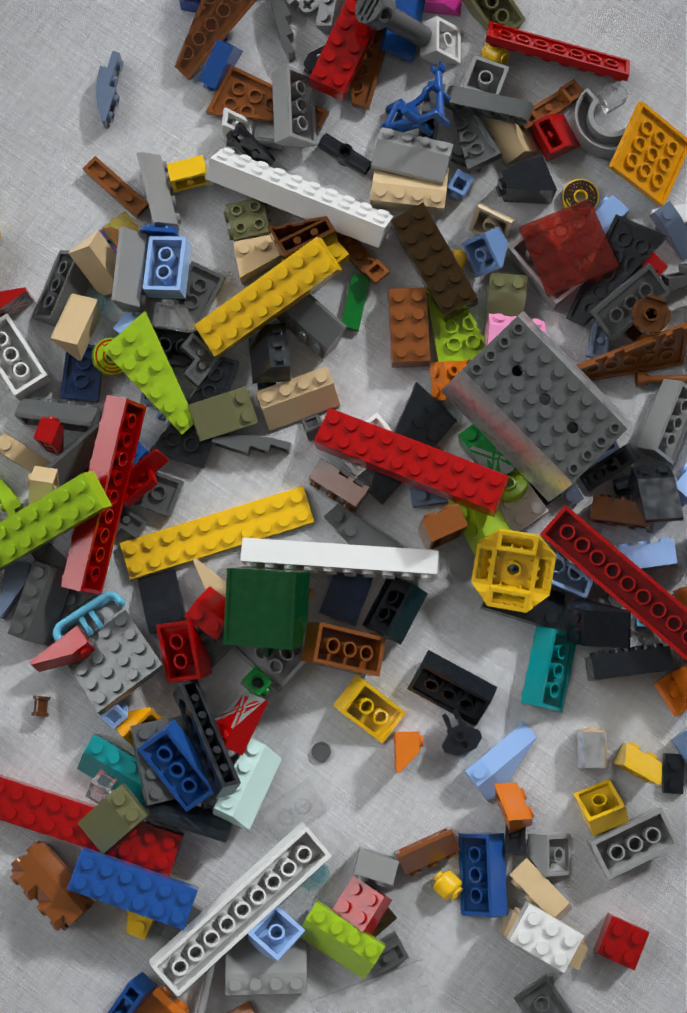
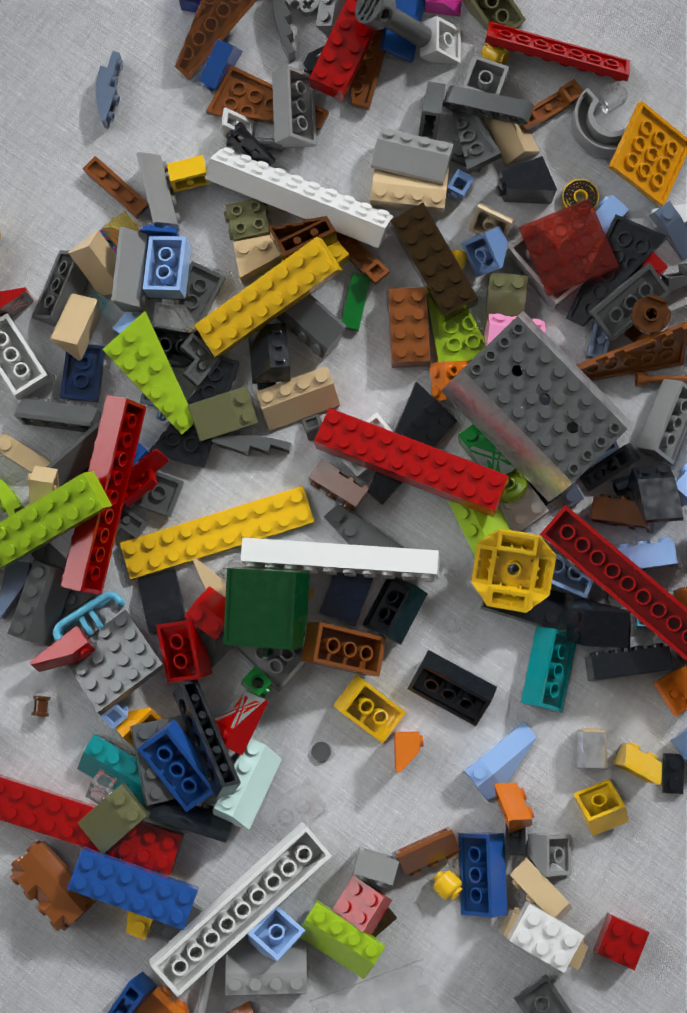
red slope [33,416,64,456] -> none
lime tile [91,338,122,376] -> none
clear light blue plate [311,863,330,883] -> none
black piece [318,133,372,177] -> none
dark grey plate [371,931,409,978] -> none
blue piece [380,61,451,136] -> none
sand blue plate [410,487,449,508] -> none
dark orange brick [418,503,468,550] -> none
black hinge [442,709,482,756] -> none
red slope [531,114,580,162] -> none
light grey slope [587,807,680,880] -> none

